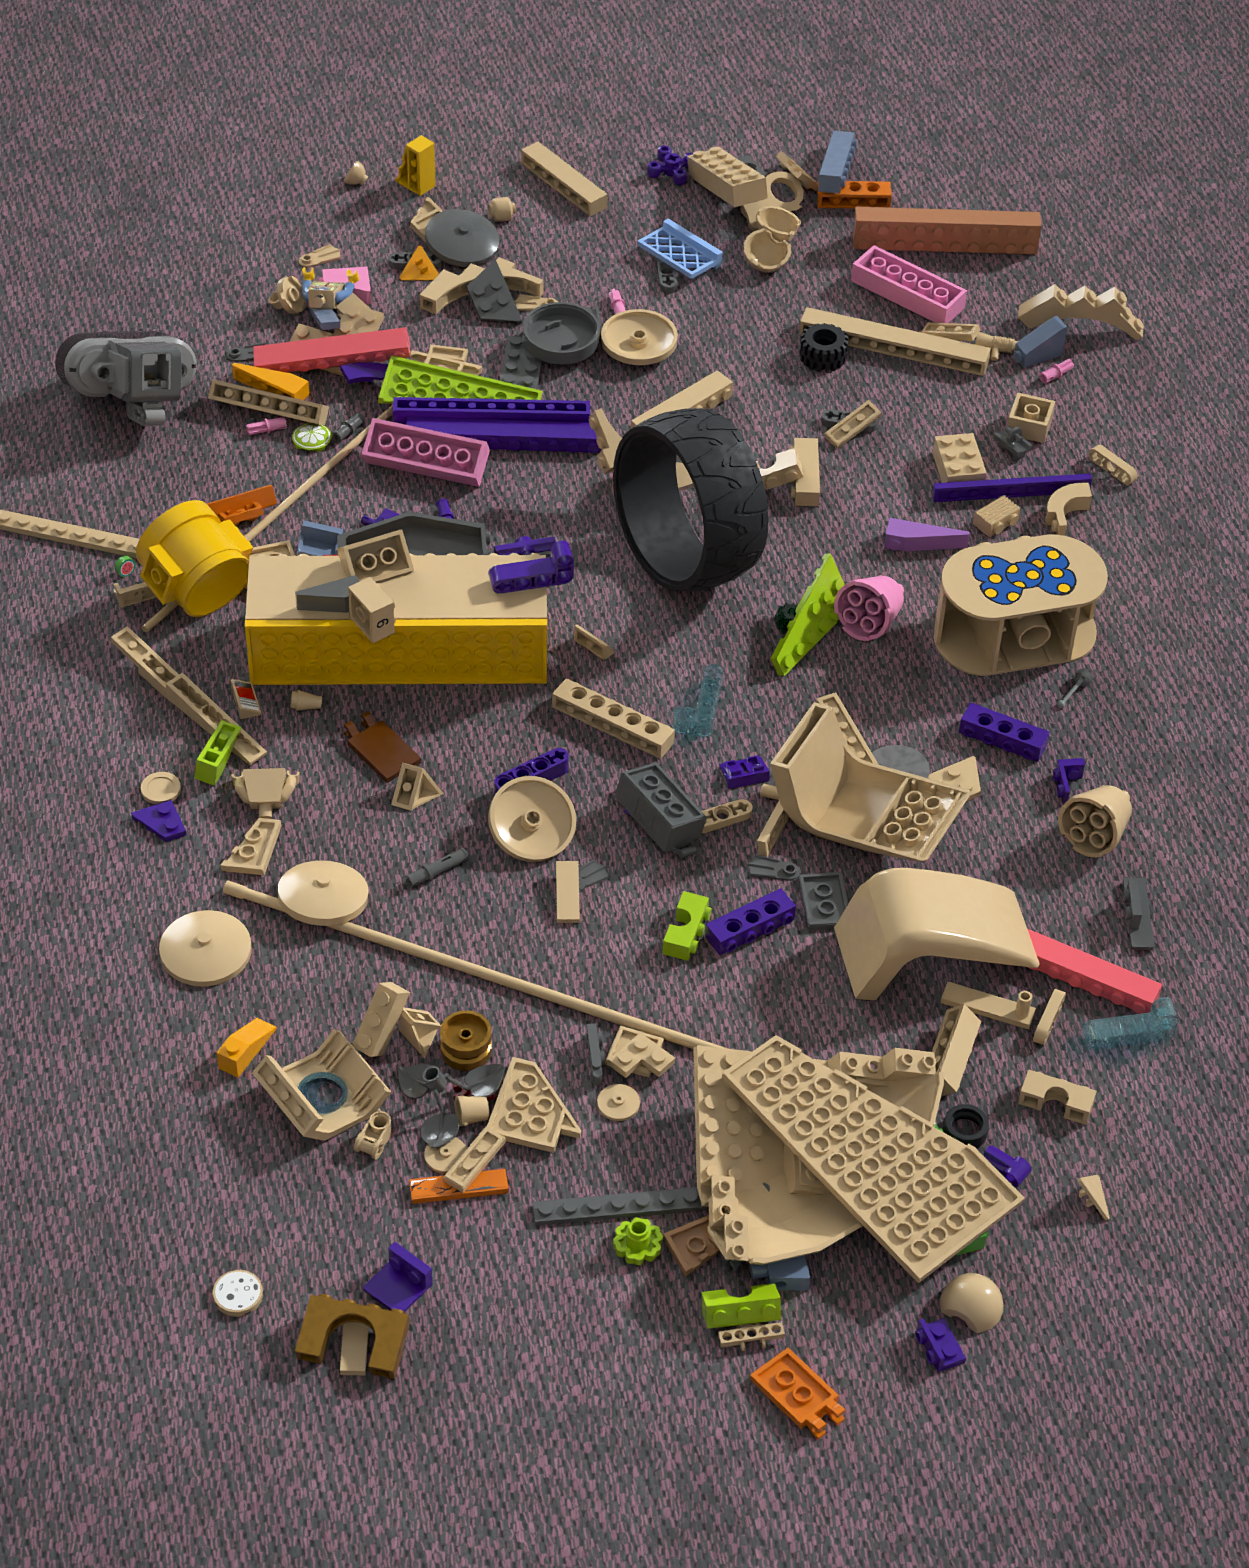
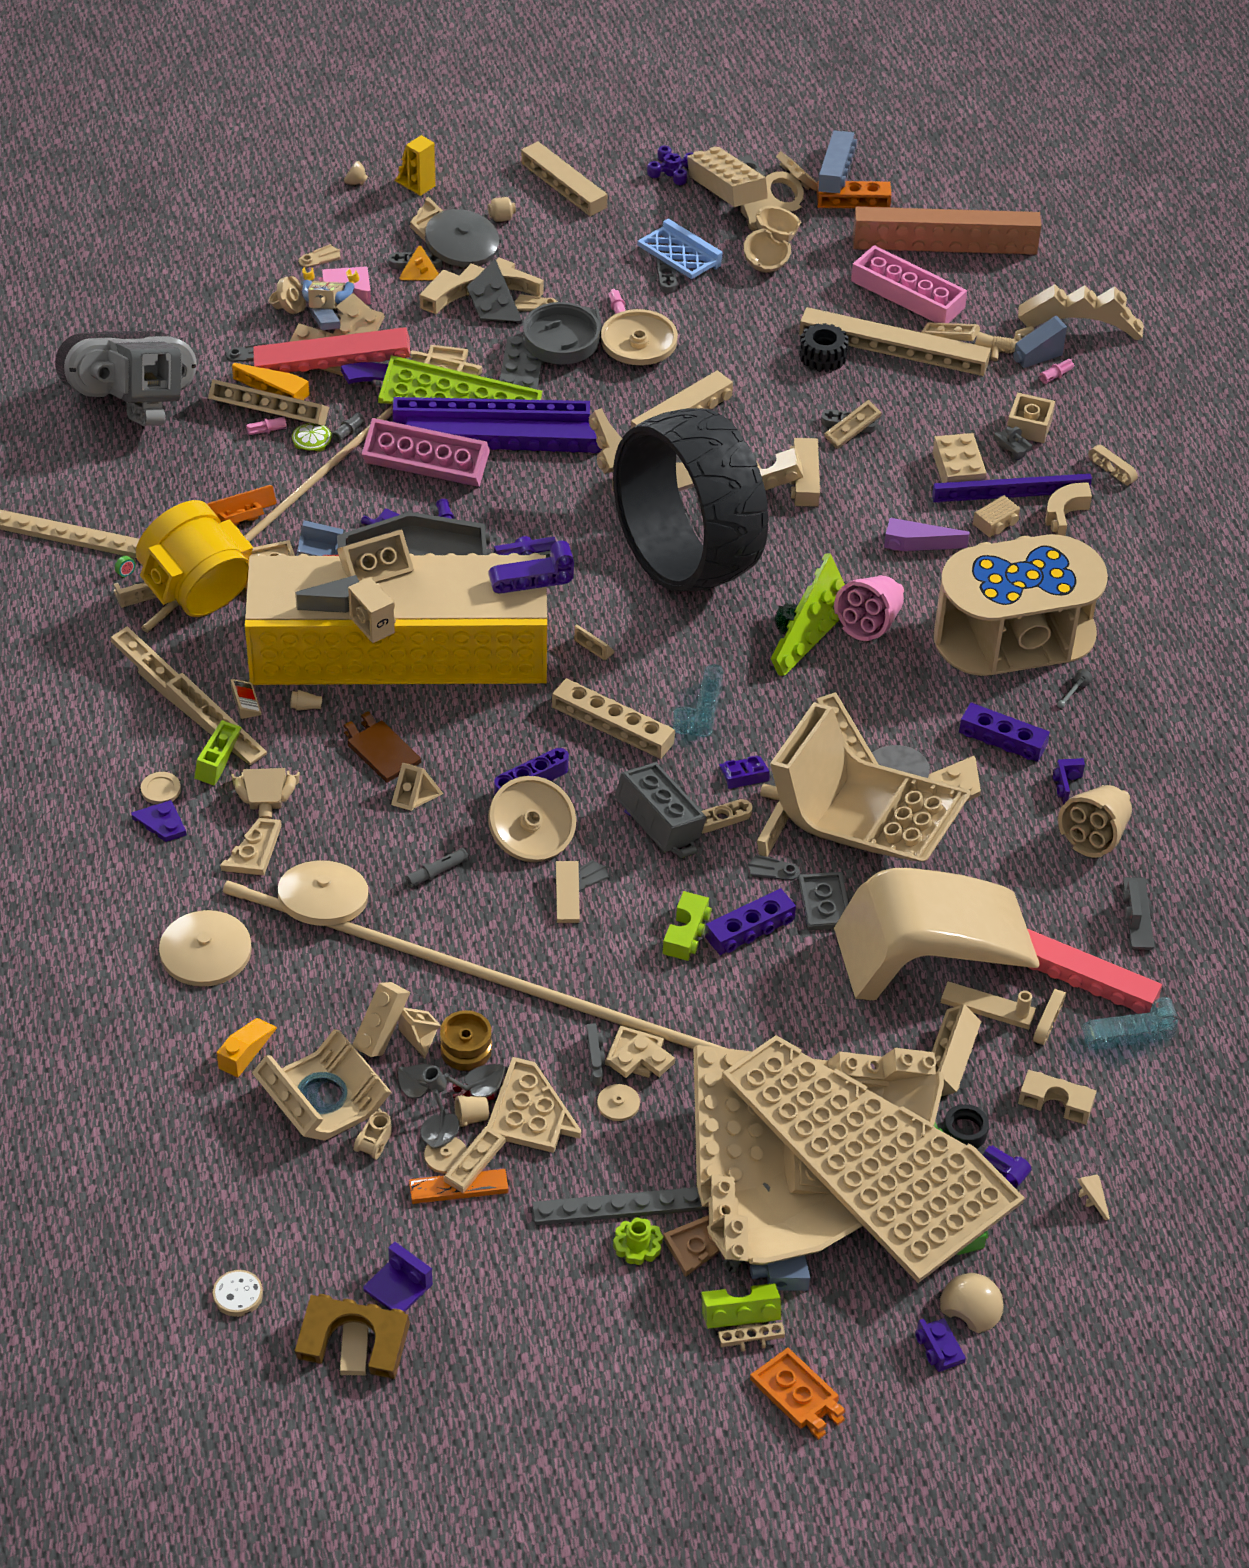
none -> tan arm [1014,326,1034,341]

